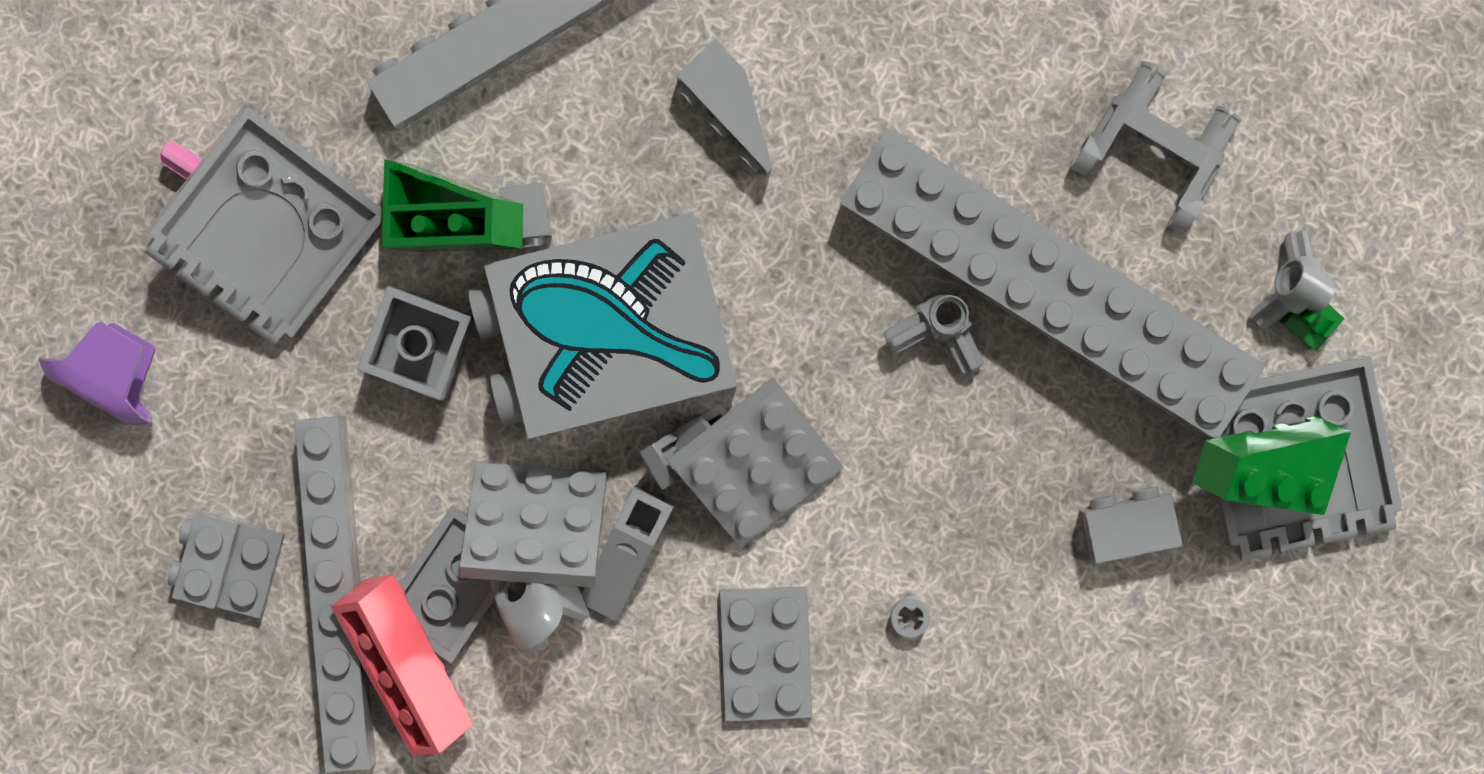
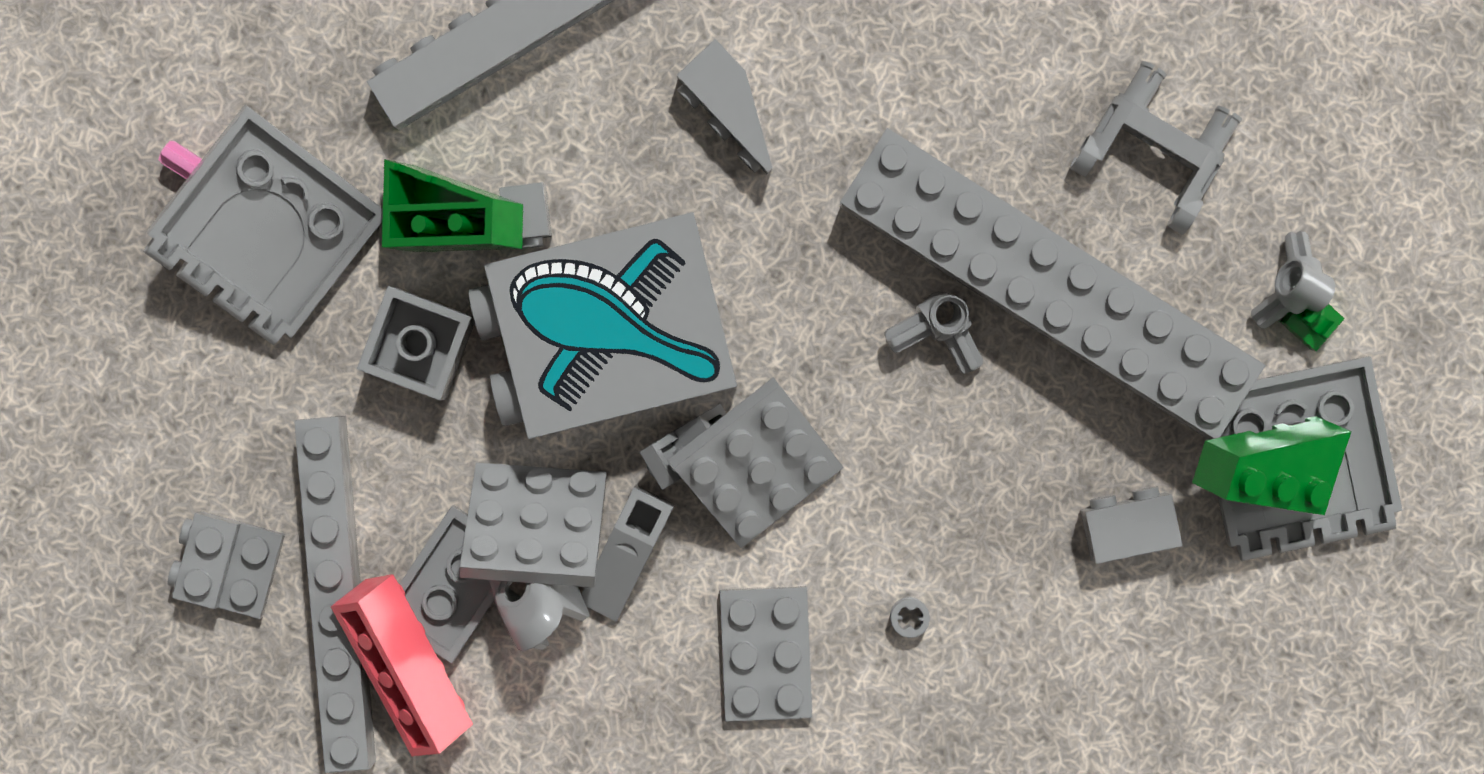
medium lavender piece [39,322,156,425] -> none

